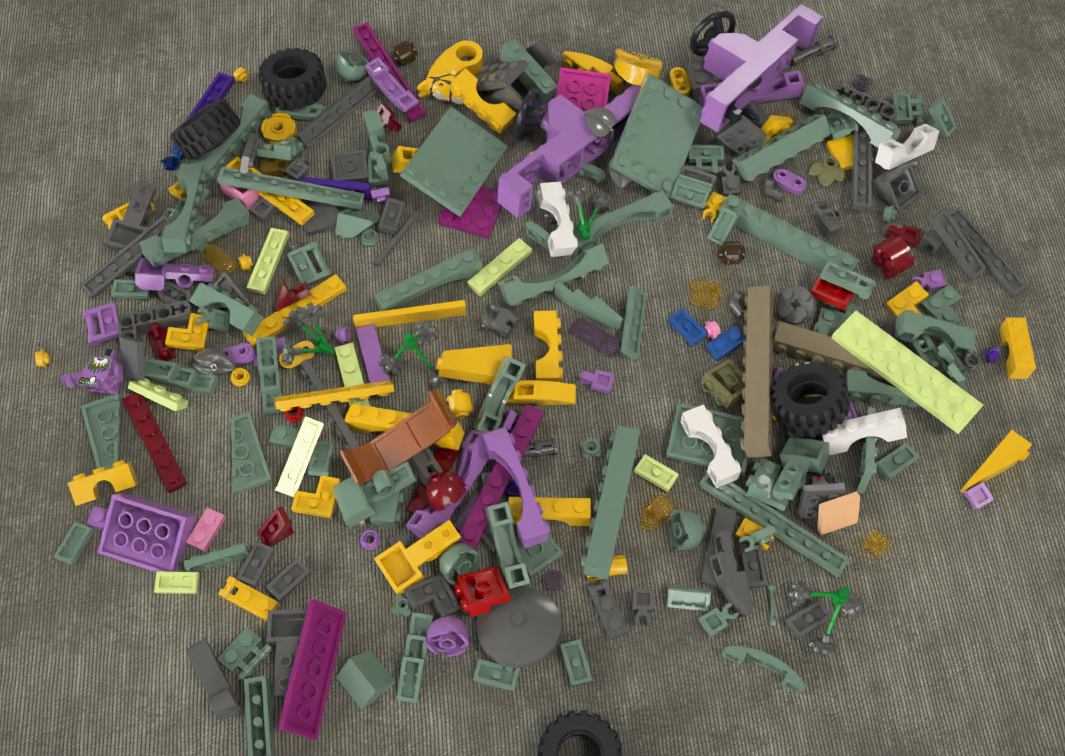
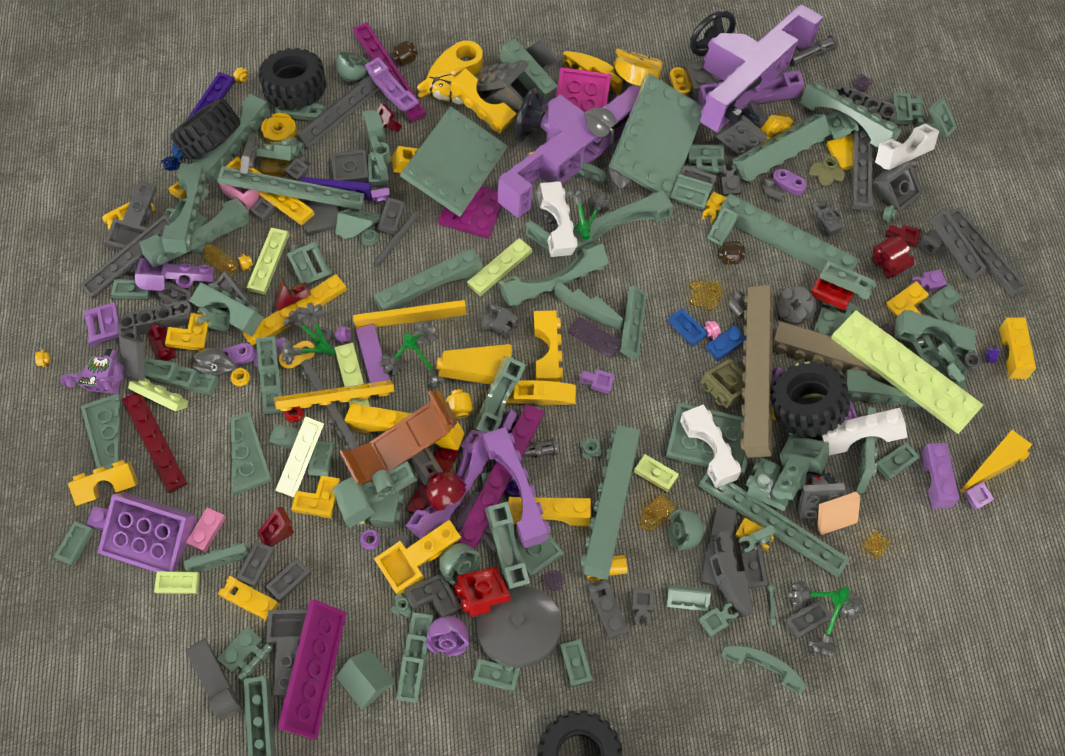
none -> medium lavender arch [920,443,959,509]

